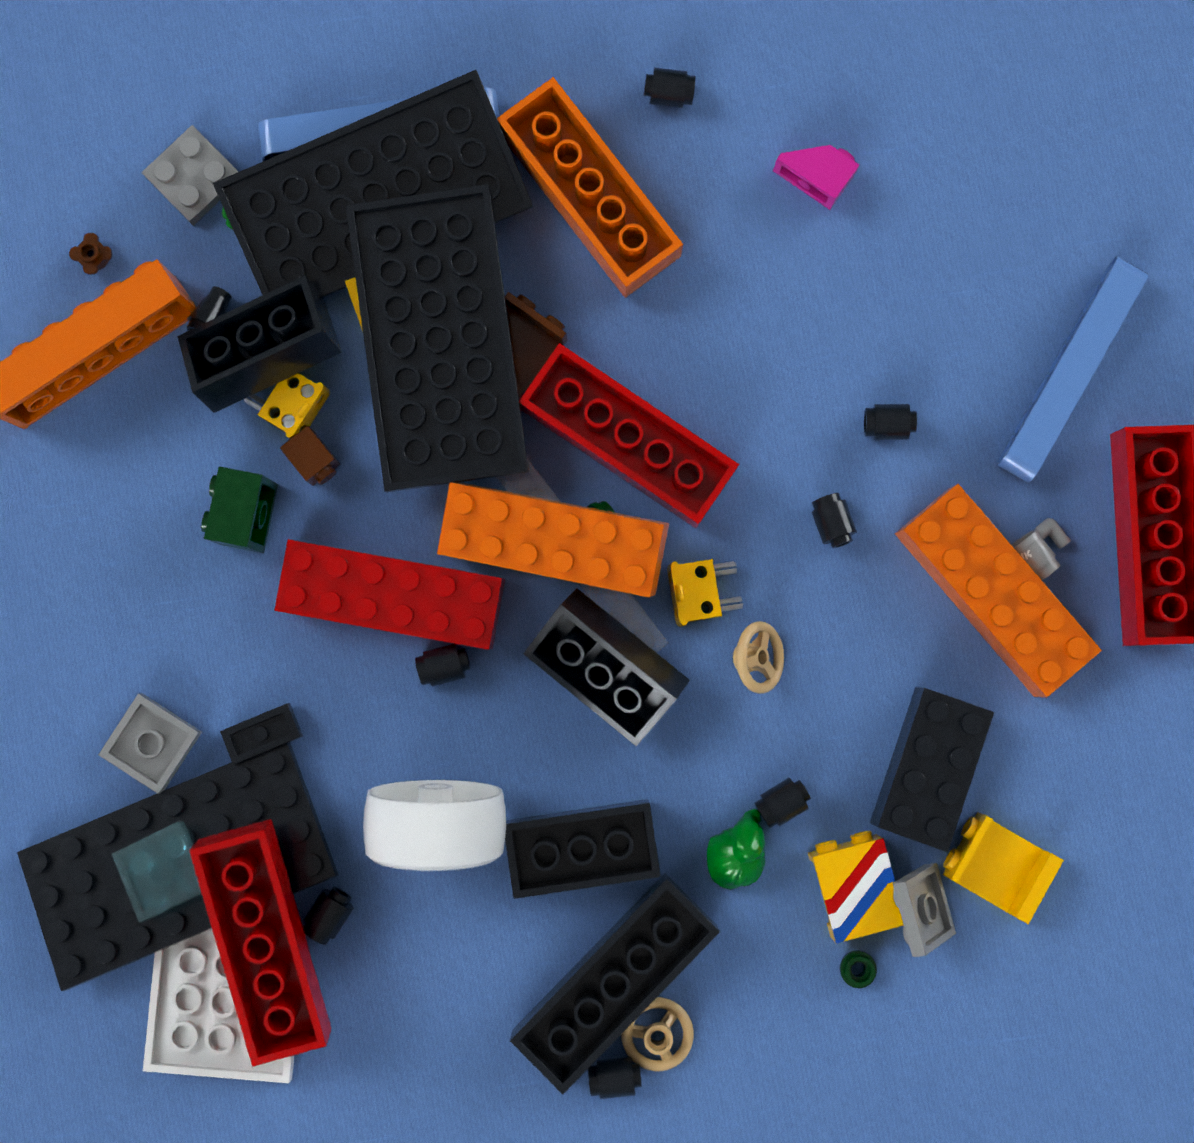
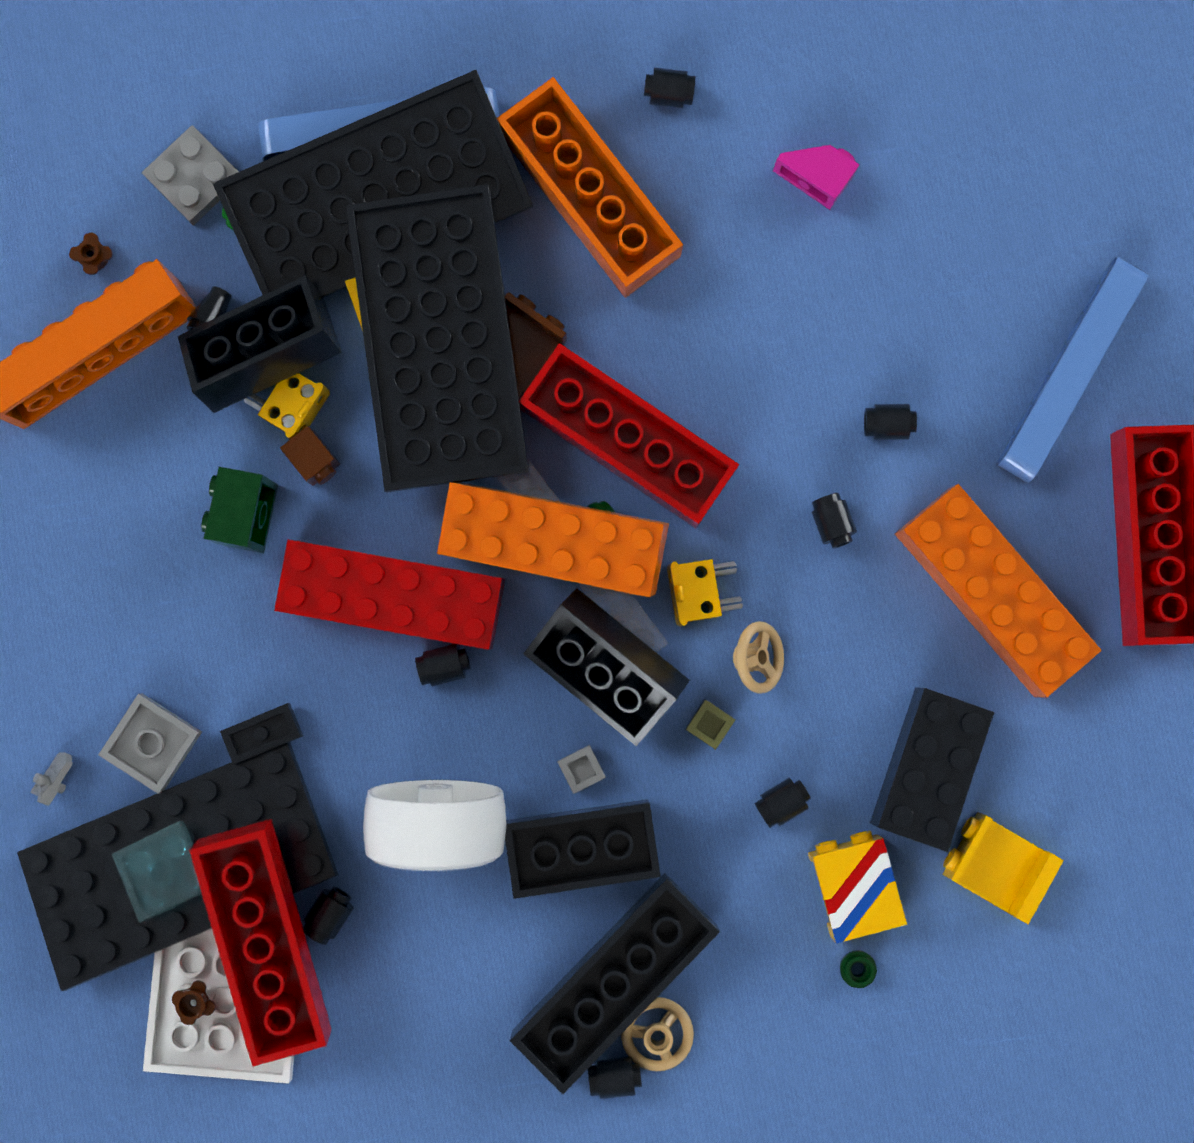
green hair [707,809,765,890] -> none
light grey plate [892,863,956,957] -> none
light grey piece [1012,518,1071,580] -> none
none -> light grey piece [31,752,72,806]
none -> reddish brown plate [172,981,216,1025]
none -> light grey plate [557,745,606,794]
none -> olive plate [685,699,736,750]

